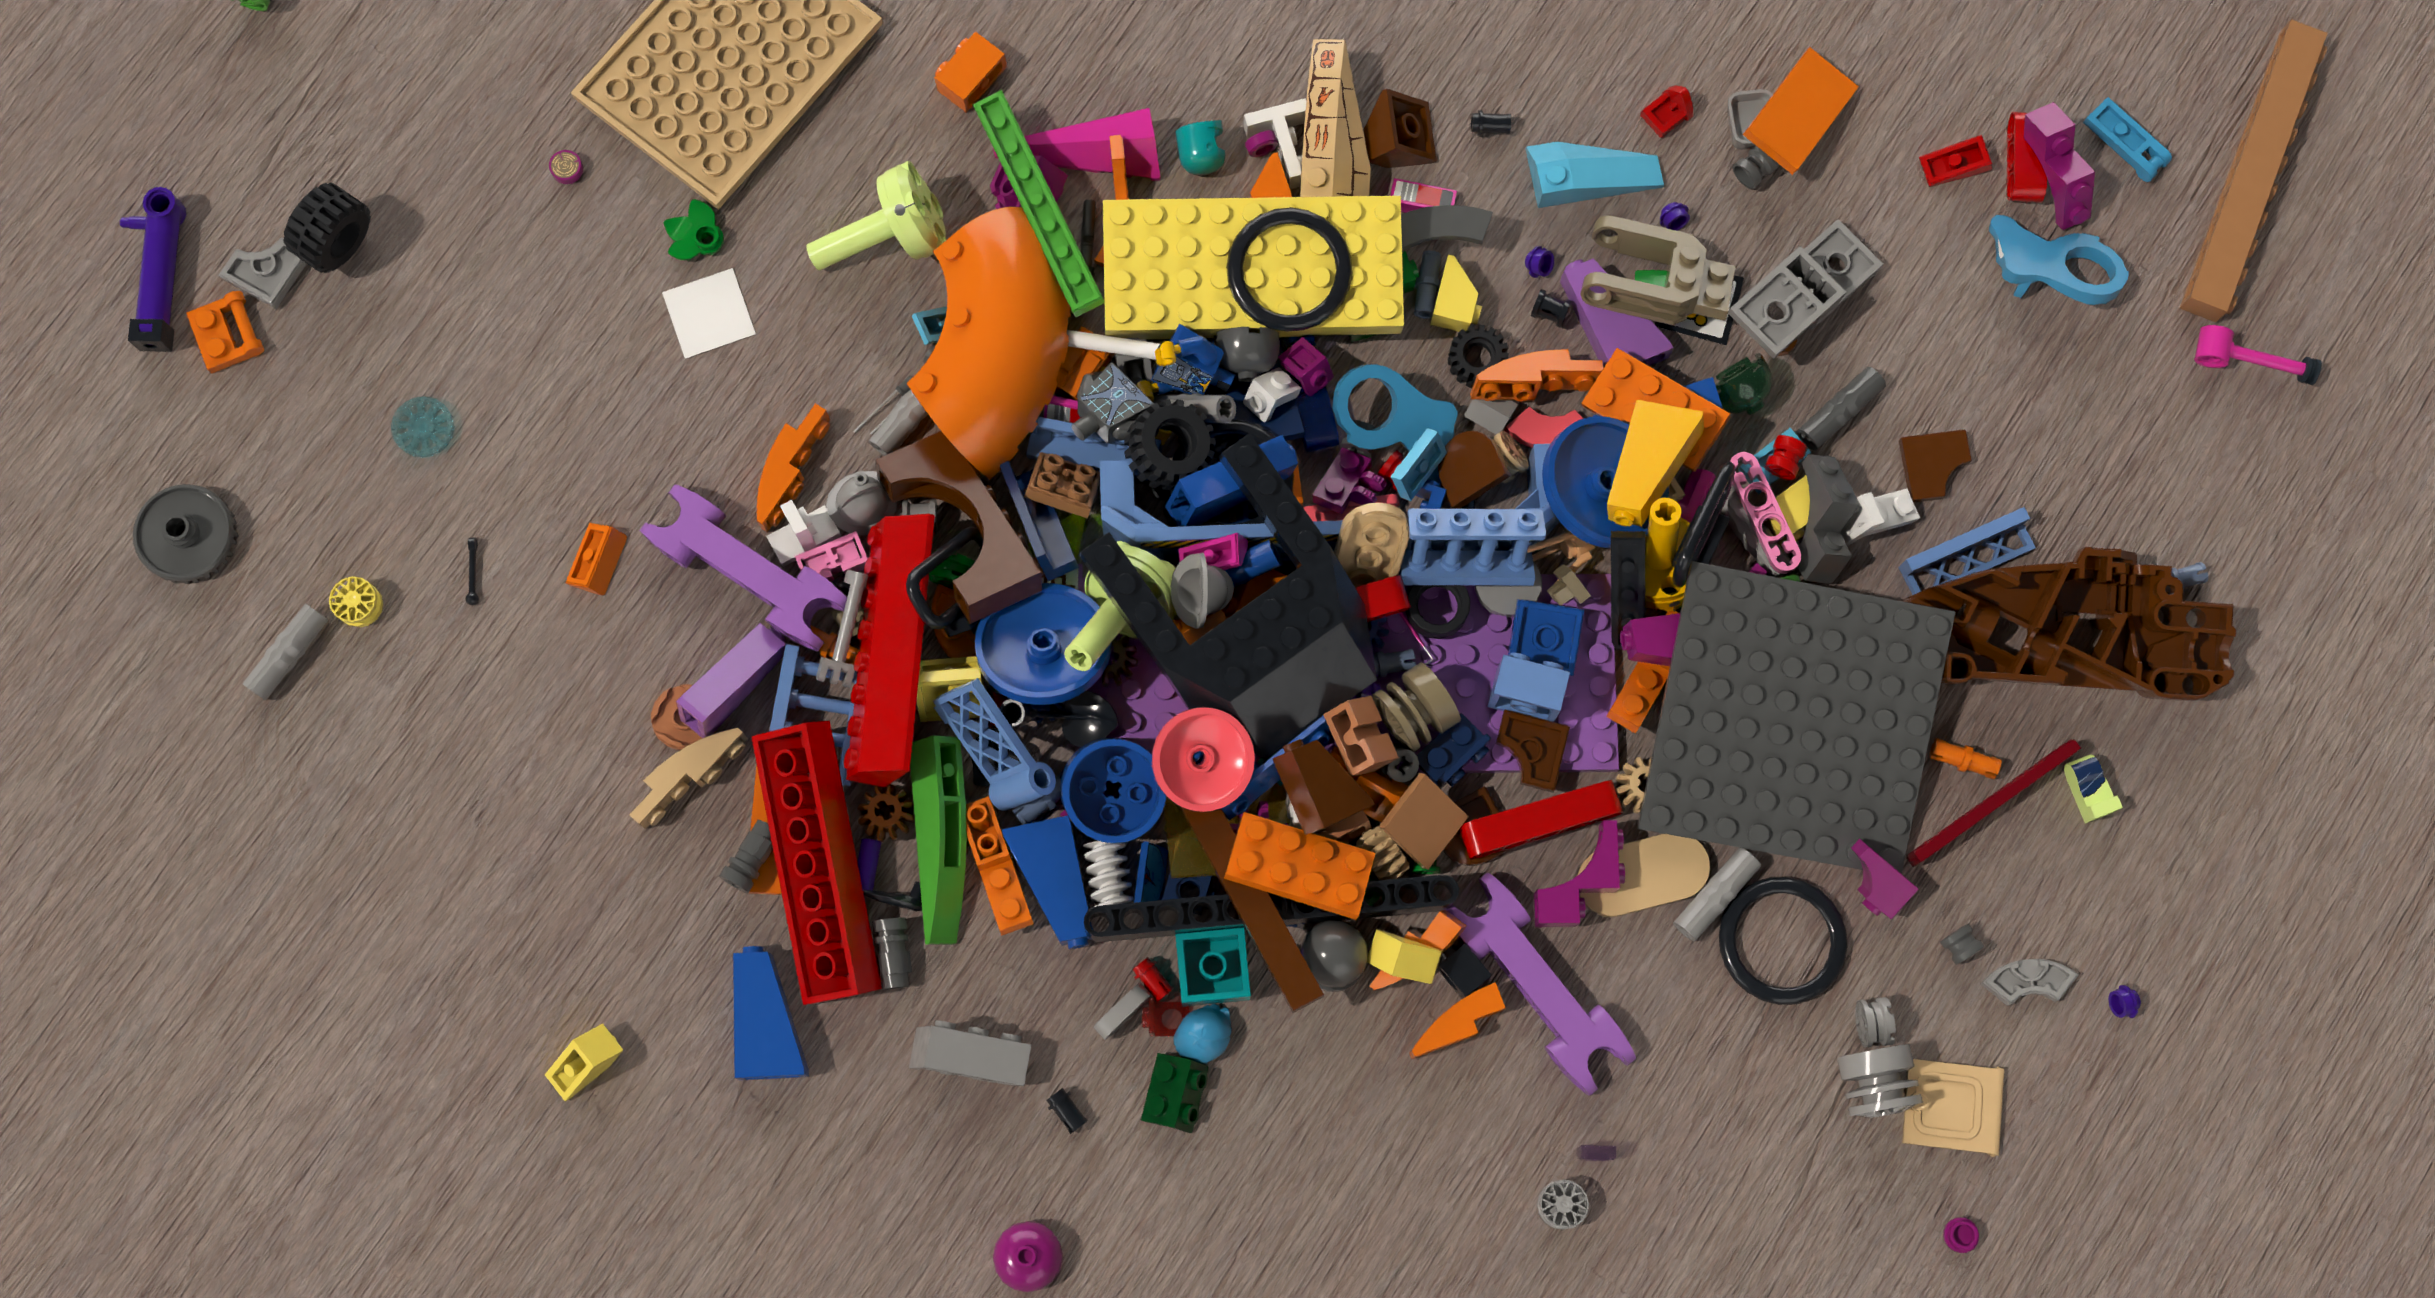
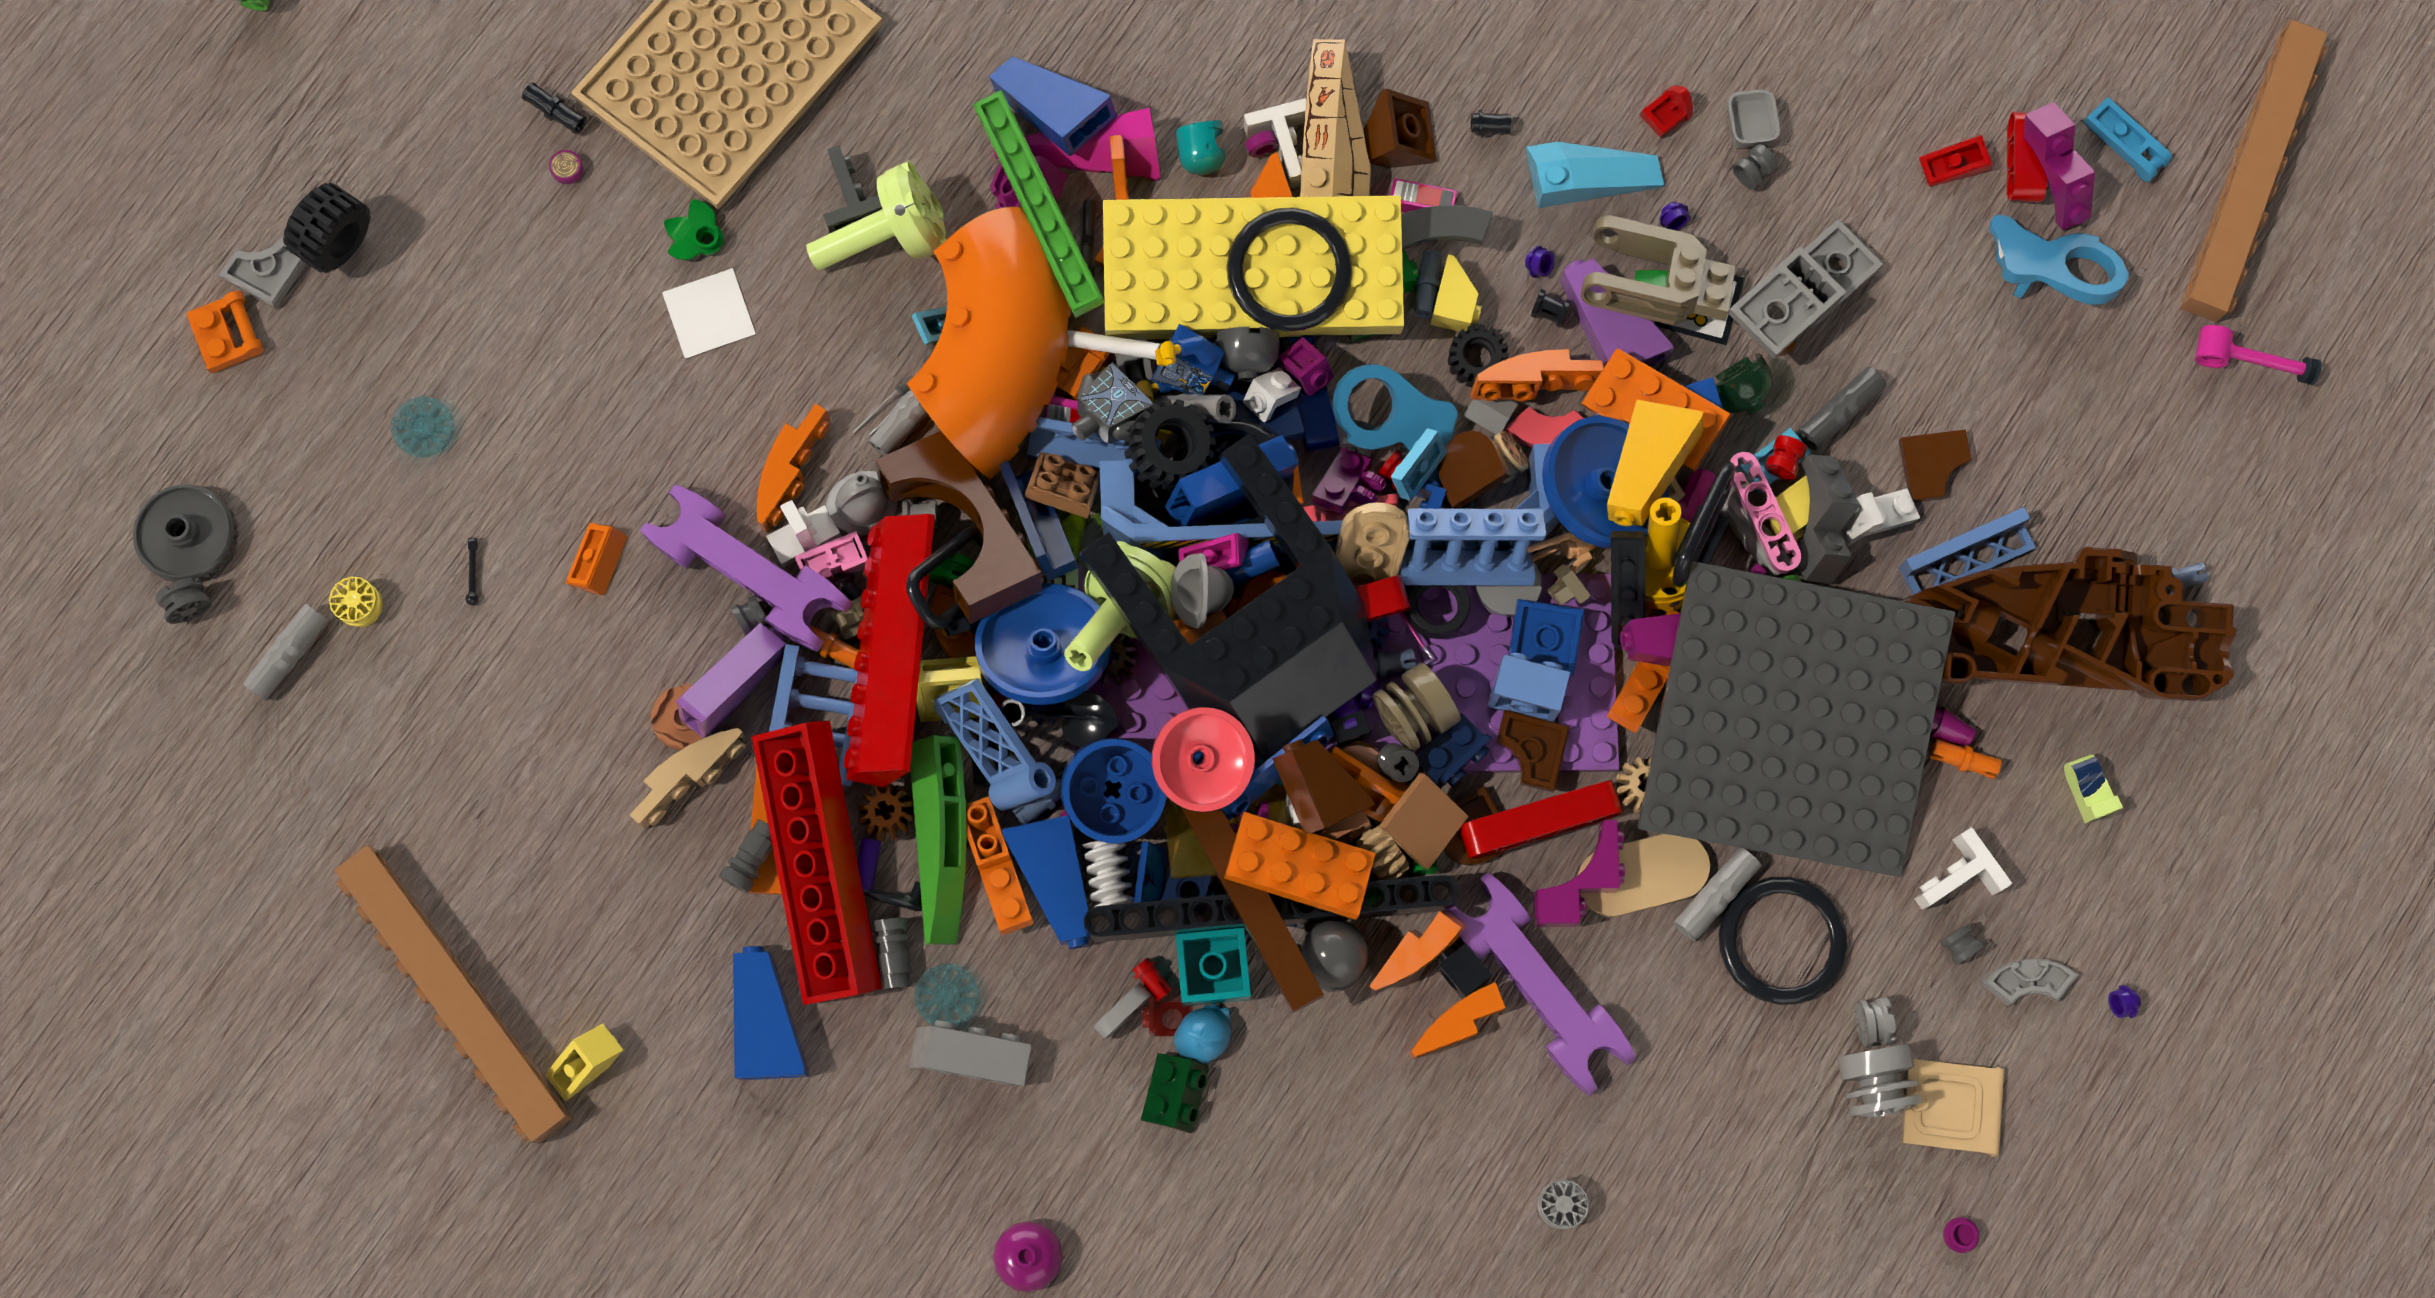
dark purple piece [120,187,186,352] -> none
light grey hinge [816,570,868,688] -> none
orange brick [934,31,1007,113] -> none
black pin [1046,1088,1088,1134] -> none
nougat brick [1323,696,1399,777] -> none
light yellow slope [1367,929,1442,984] -> none
clear purple tile [1577,1145,1616,1162] -> none
orange tile [1742,47,1859,175] -> none
magenta arch [1851,838,1918,919] -> none
dark red tile [1906,739,2081,867] -> none
none -> dark grey wheel [156,577,212,624]
none -> medium nougat brick [334,845,573,1144]
none -> black pin [521,82,587,134]
none -> dark grey wheel [731,595,769,635]
none -> dark grey bracket [823,145,882,233]
none -> clear light blue wheel [914,964,979,1027]
none -> slope [989,56,1117,156]
none -> white bracket [1914,827,2013,910]
none -> magenta cone [1930,706,1975,746]

